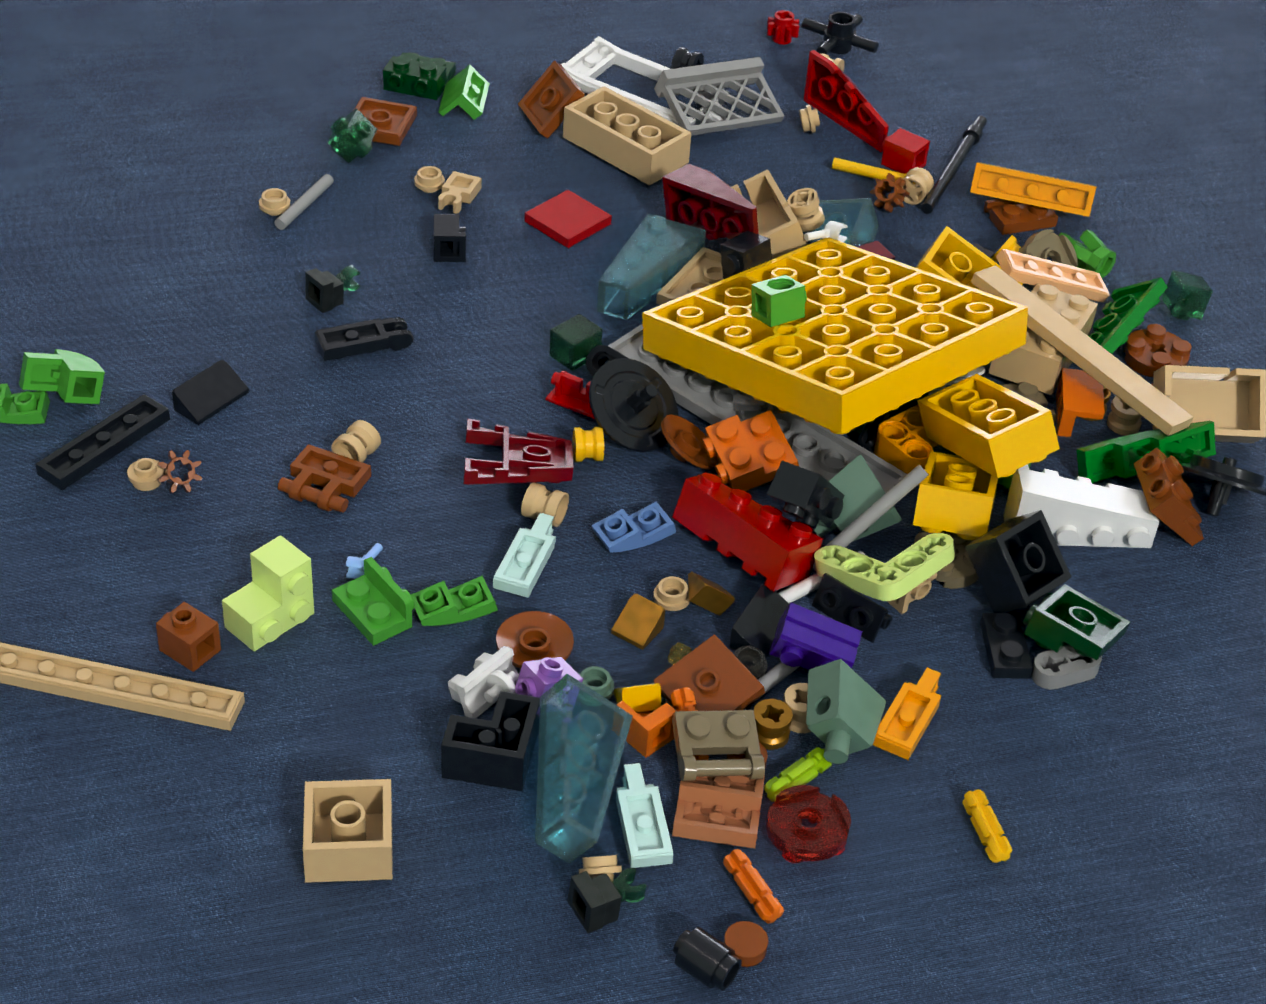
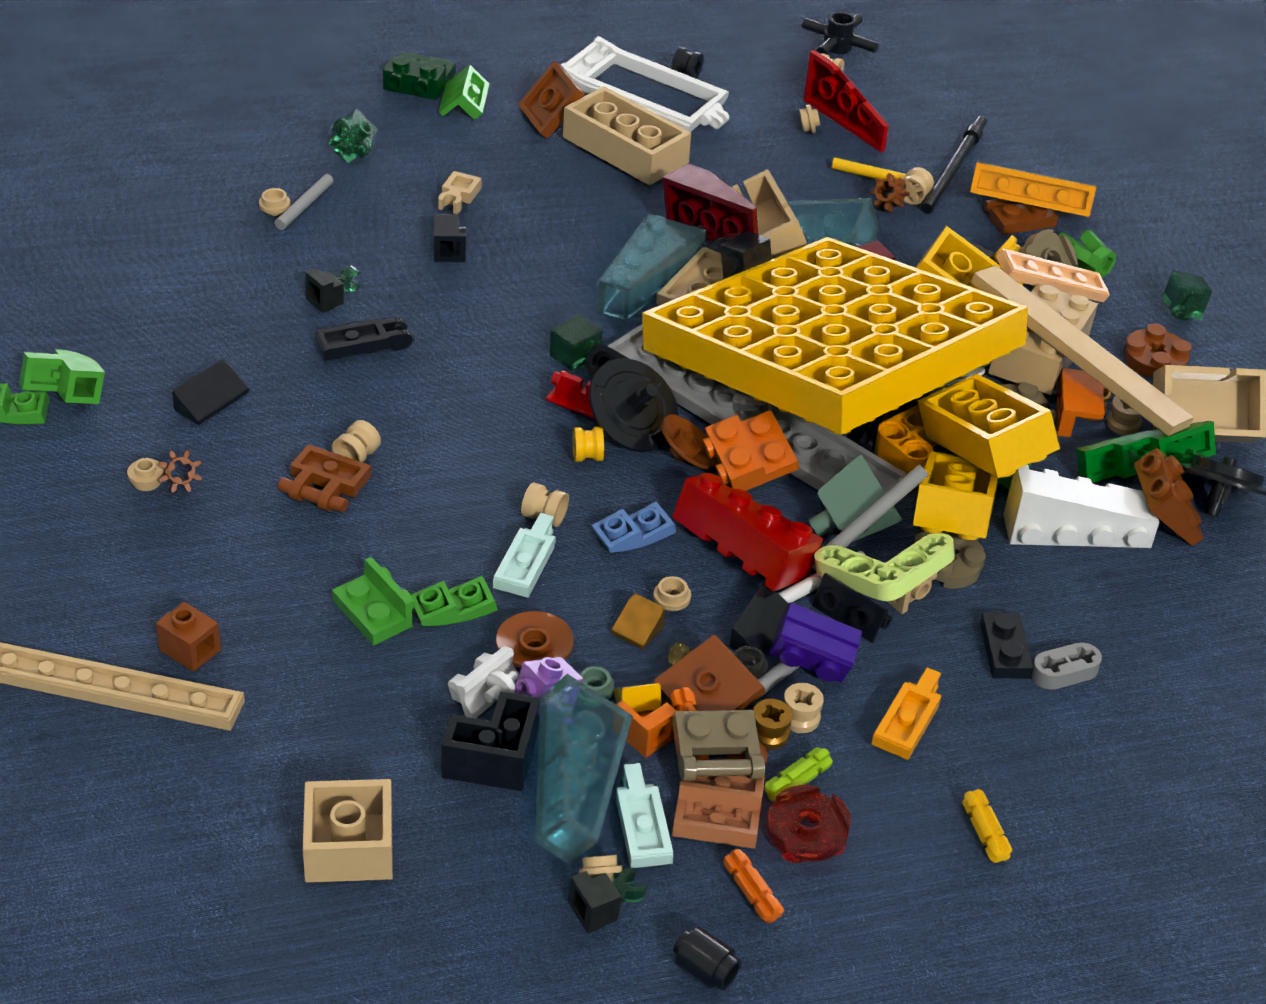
black plate [36,394,170,490] -> none
yellowish green brick [222,535,314,652] -> none
dark orange plate [343,97,417,146] -> none
light blue hand [346,543,383,579] -> none
tan plate [414,166,445,193] -> none
dark red wing [463,418,574,485] -> none
red tile [525,190,612,248] -> none
light grey fence [654,57,785,136] -> none
pearl gold slope [688,571,735,616] -> none
dark orange tile [724,921,768,967] -> none
bright green brick [751,275,807,327] -> none
red gear [767,10,800,45] -> none
black brick [767,461,845,529] -> none
tan wheel [787,188,825,232] -> none
white hand [804,221,848,243] -> none
sand green torso [806,659,886,764] -> none
red brick [881,128,930,174] -> none
black brick [965,510,1072,613] -> none
dark green plate [1023,584,1130,661] -> none
green wing [1080,277,1168,369] -> none

